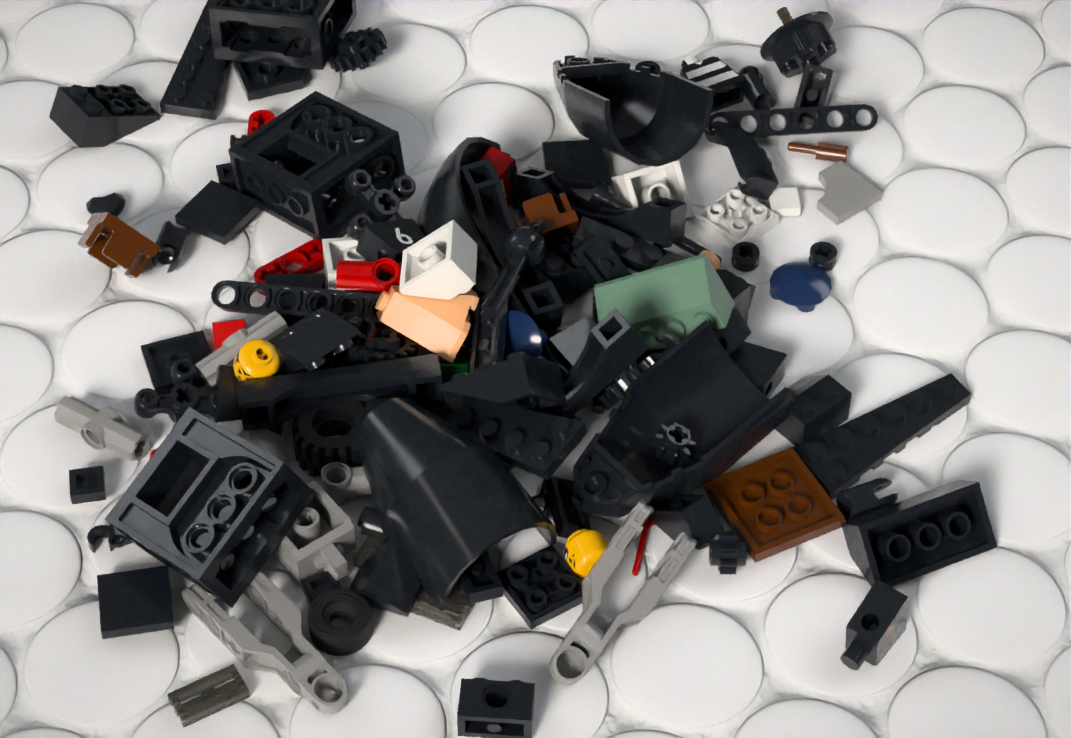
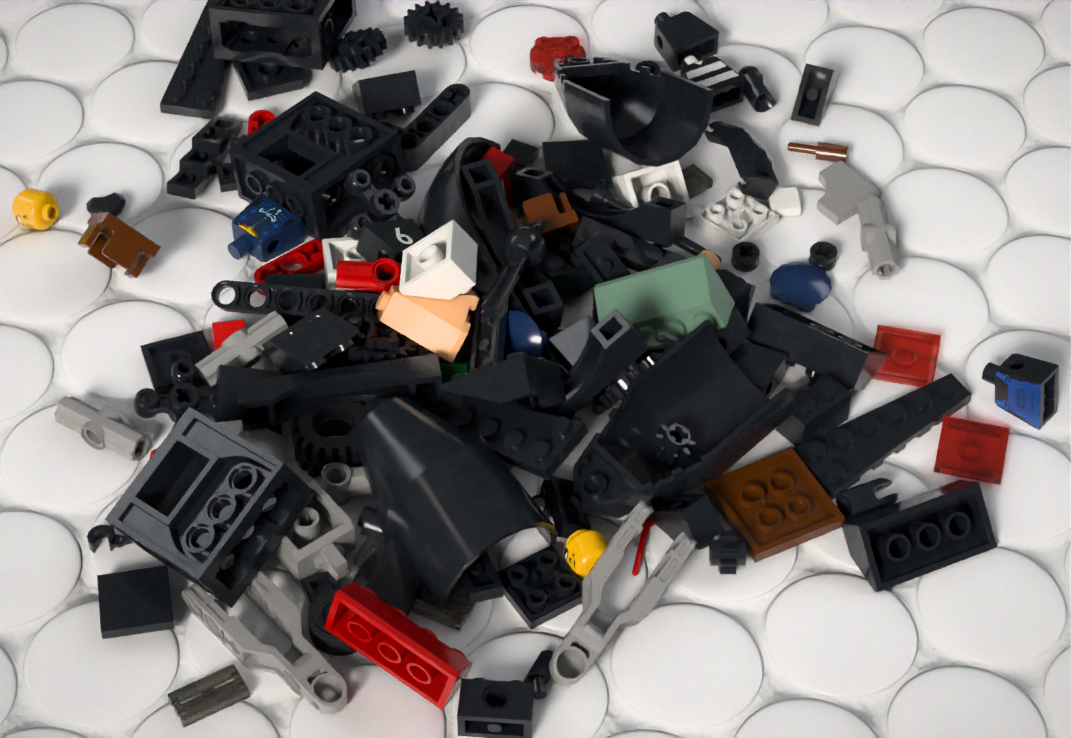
black slope [49,84,161,148] -> none
black plate [69,466,106,504] -> none
black piece [151,221,191,273] -> none
black tile [175,180,261,245] -> none
yellow head [233,339,281,381] -> none
black beam [706,104,878,138] -> none
black piece [760,7,837,78] -> none
black torso [840,579,908,670] -> none
none -> yellow head [12,188,59,230]
none -> black slope [167,116,243,200]
none -> dark blue torso [227,193,304,262]
none -> red slope [324,582,473,710]
none -> black slope [352,70,421,120]
none -> black beam [379,84,471,172]
none -> black gear [404,0,464,49]
none -> black tile [503,139,538,171]
none -> black bar [523,650,553,699]
none -> clear red plate [530,36,586,82]
none -> black torso [654,11,719,72]
none -> clear smoke tile [681,164,713,199]
none -> black slope [746,302,888,392]
none -> light grey piece [857,196,900,280]
none -> clear red tile [872,325,941,387]
none -> clear red tile [933,416,1010,485]
none -> black torso [982,353,1059,430]

